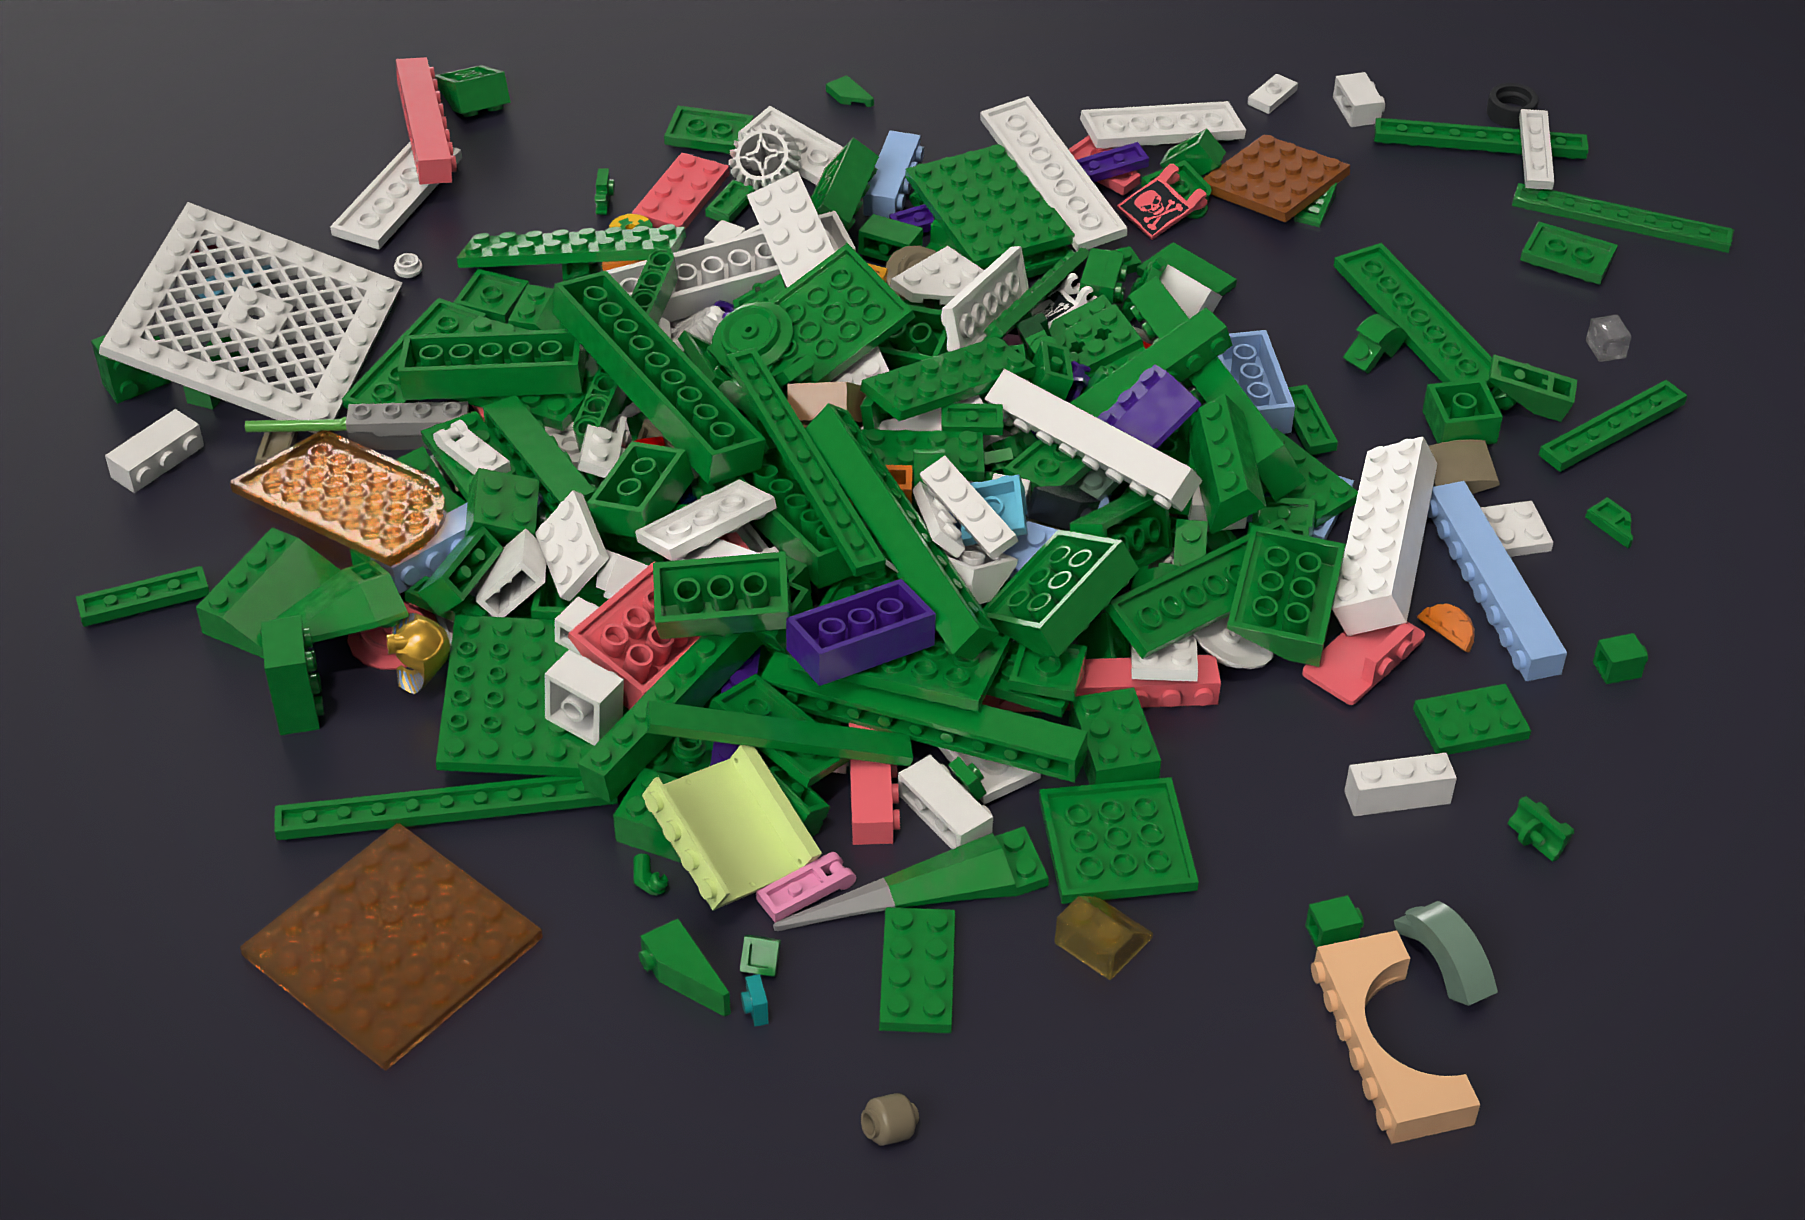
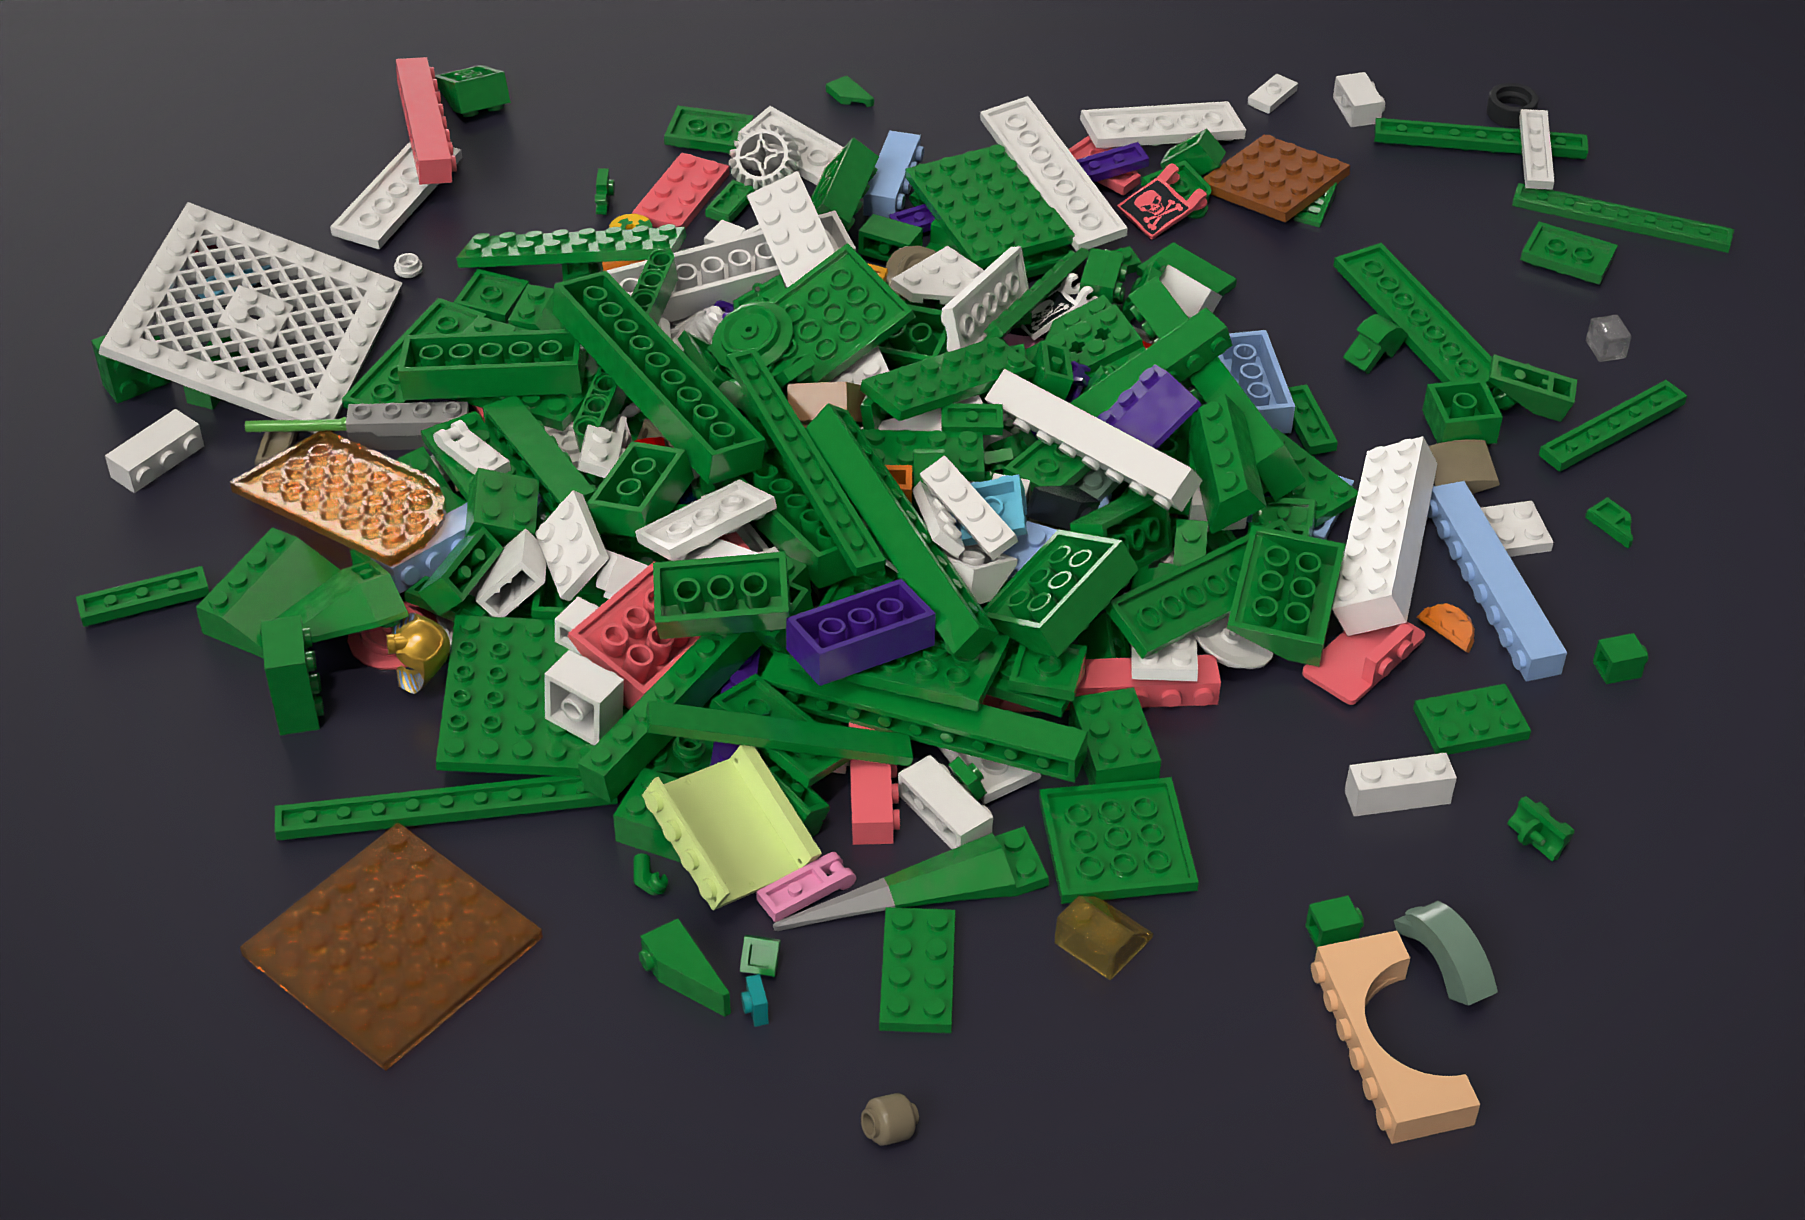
dark green leg [1016,312,1057,360] -> none

